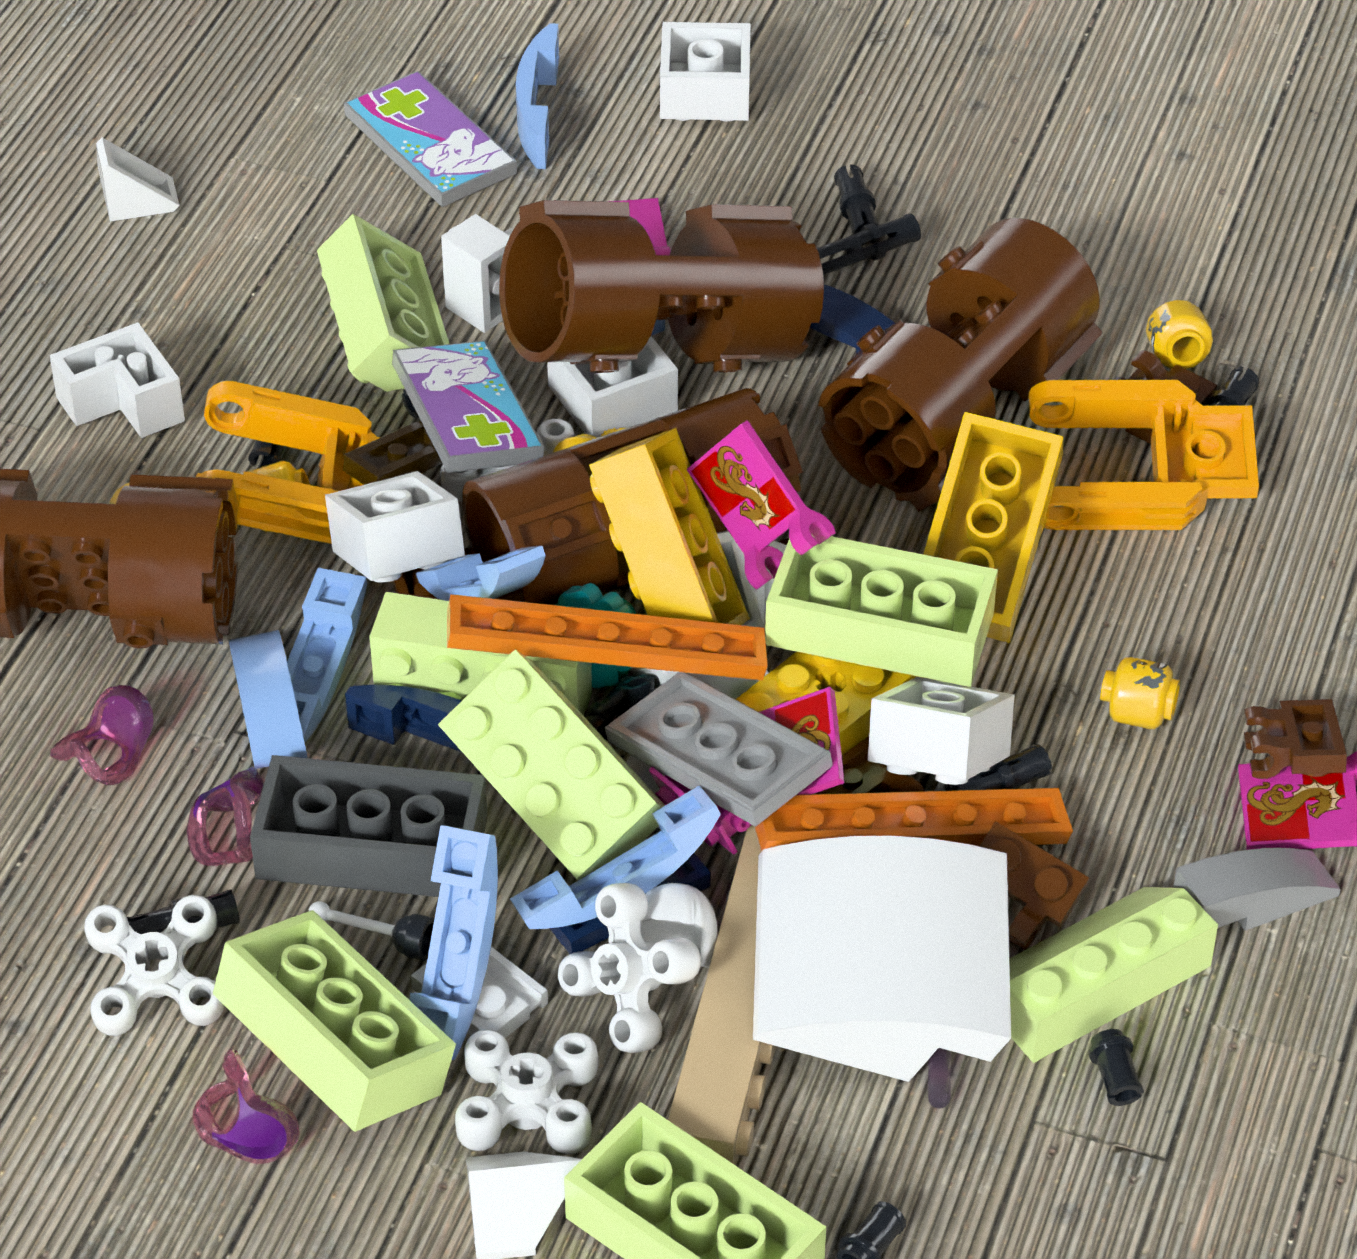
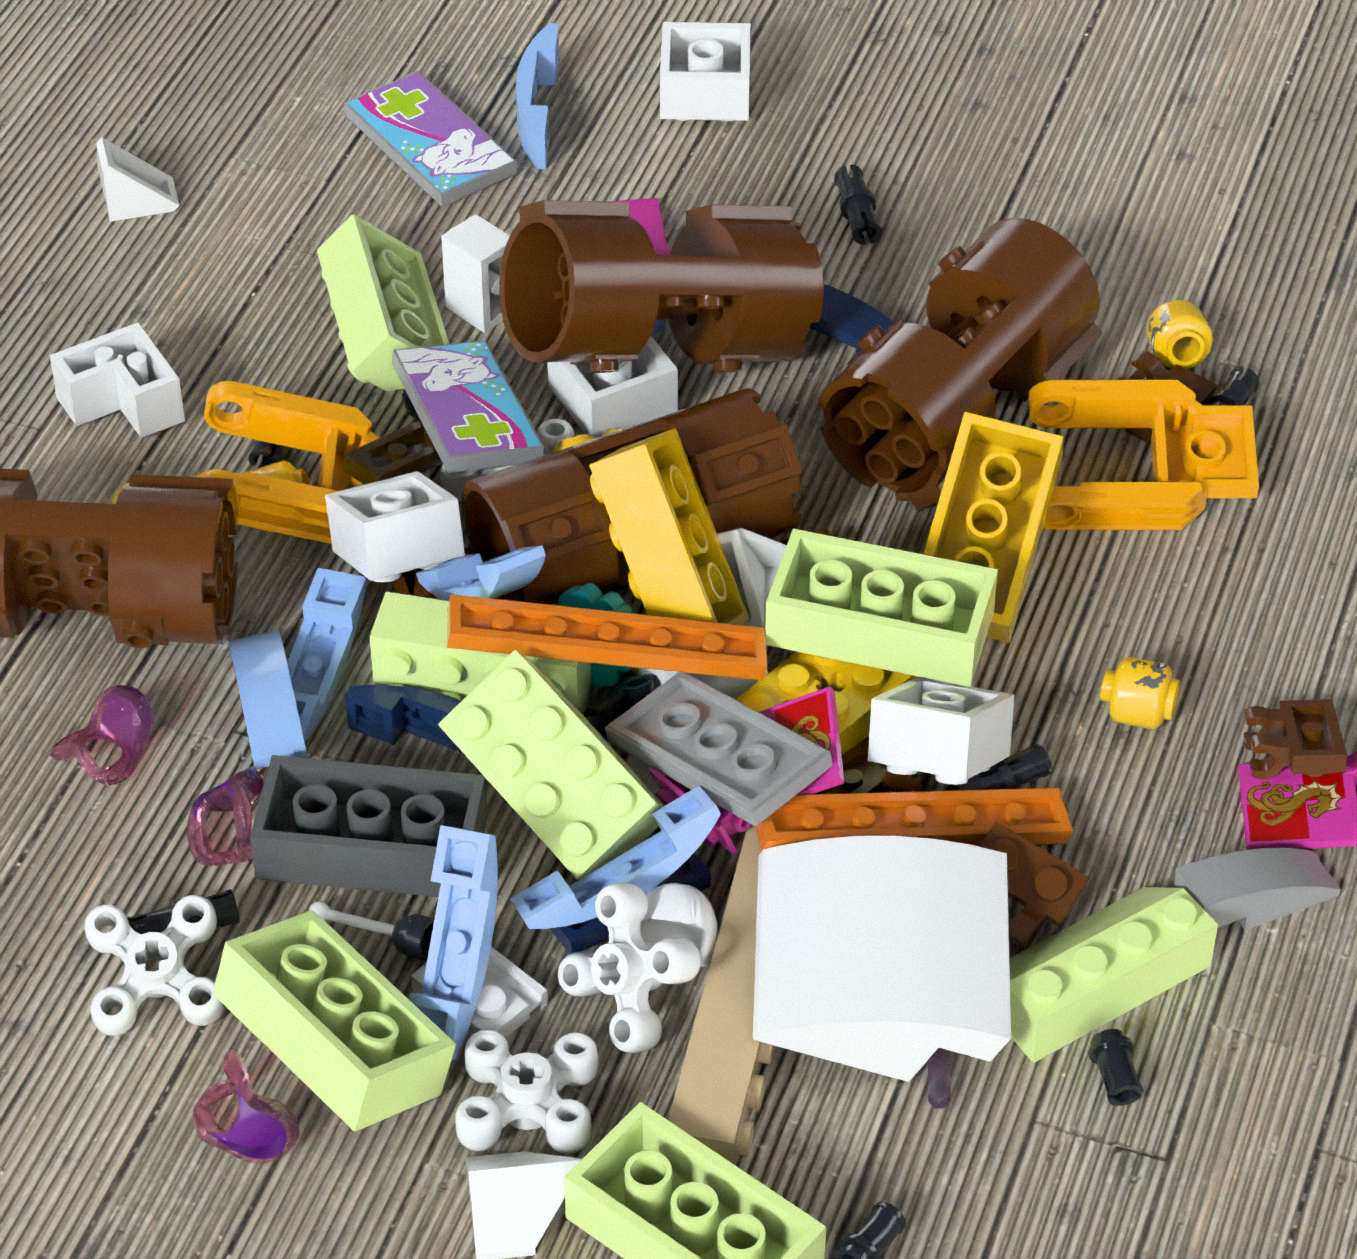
dark pink flag [687,420,836,590] -> none
black pin [817,213,921,275] -> none

